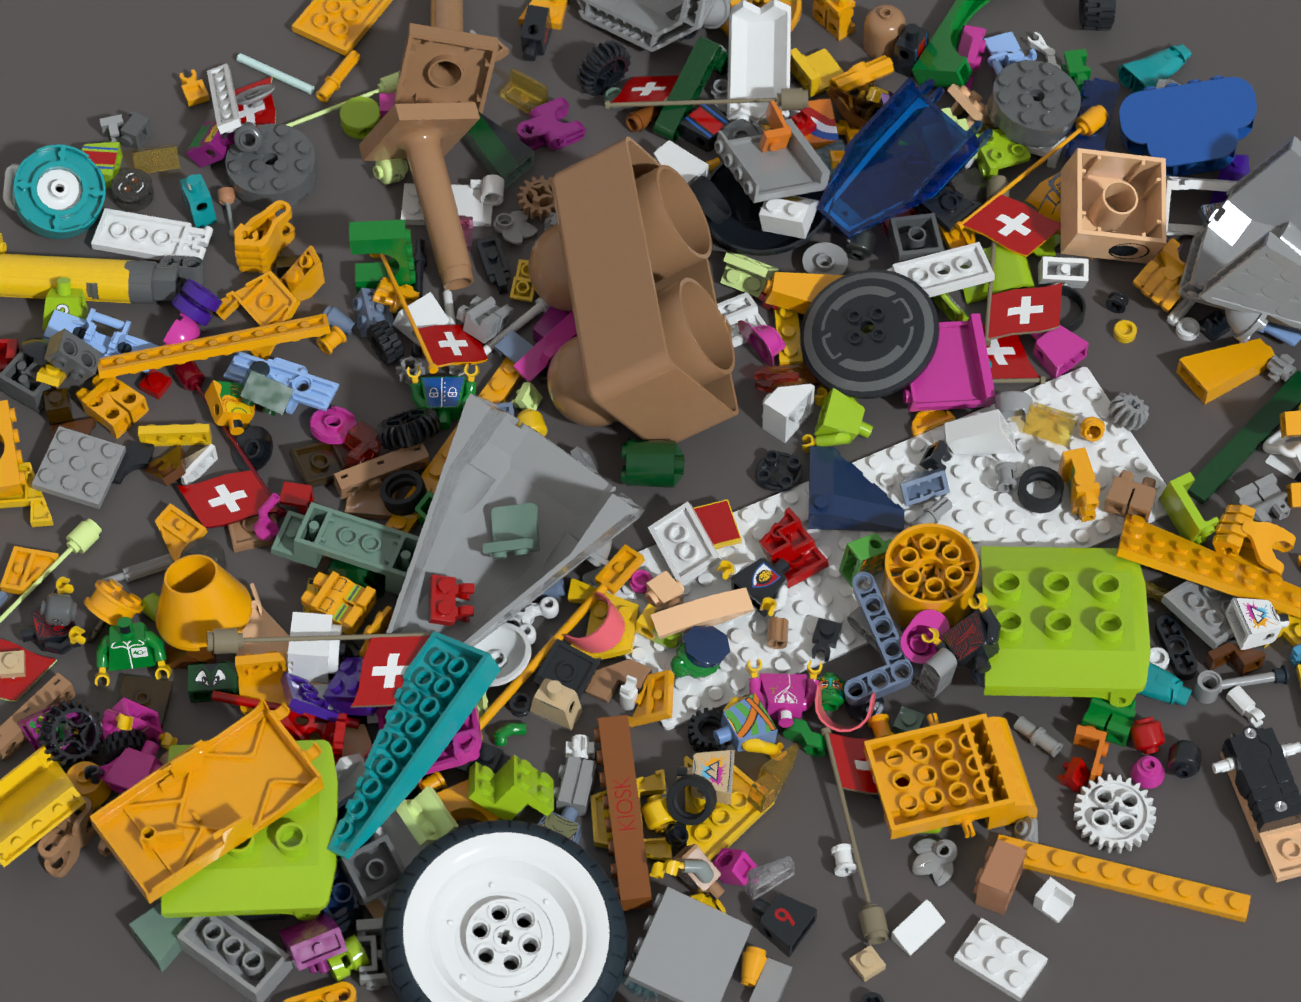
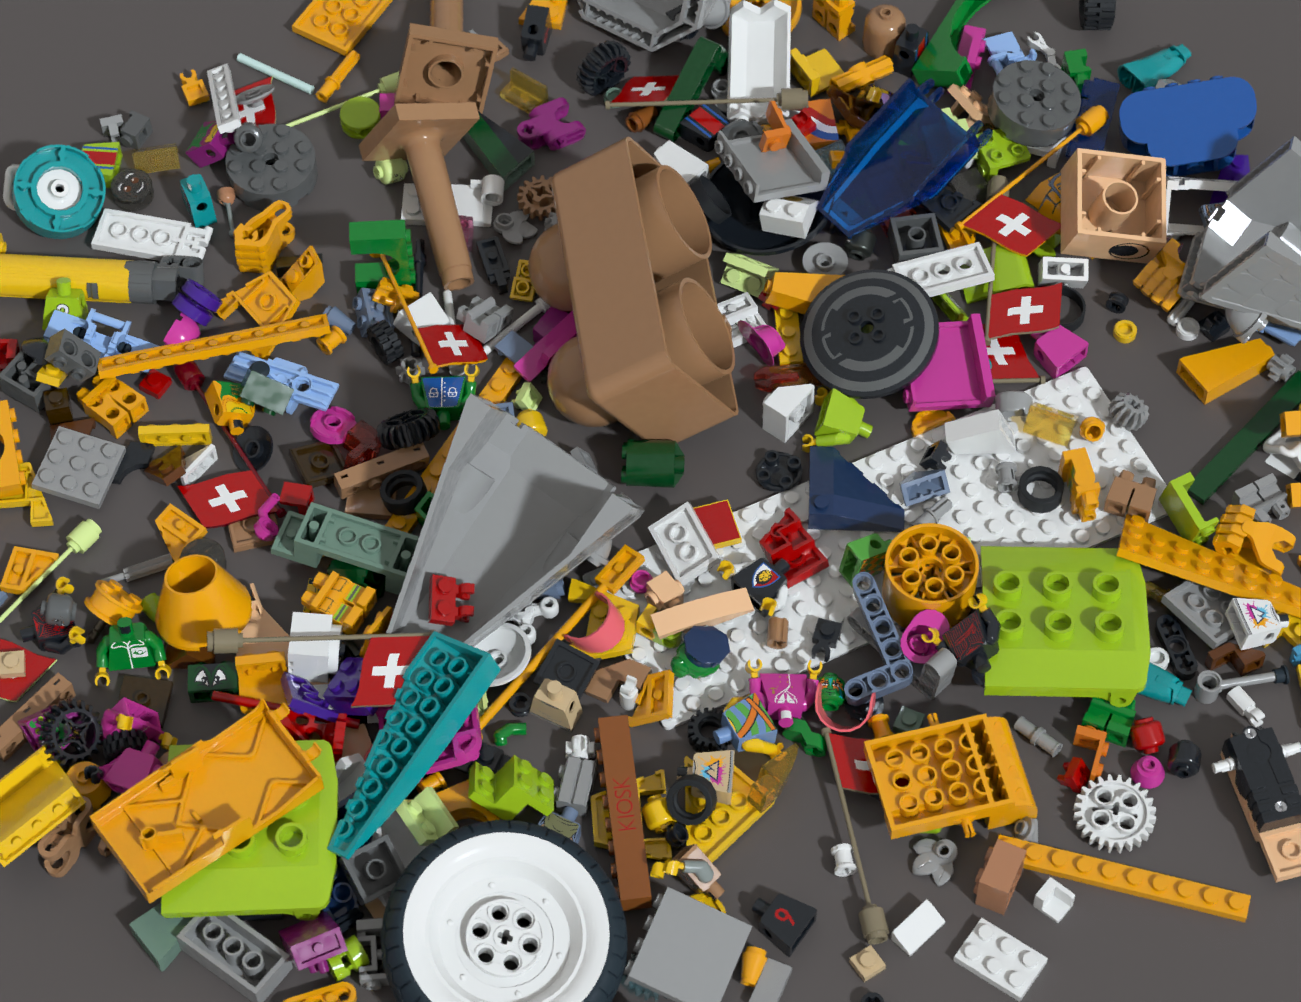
sand green bracket [483,503,540,559] -> none
dark pink brick [713,848,757,886] -> none
clear wing [747,856,795,901] -> none

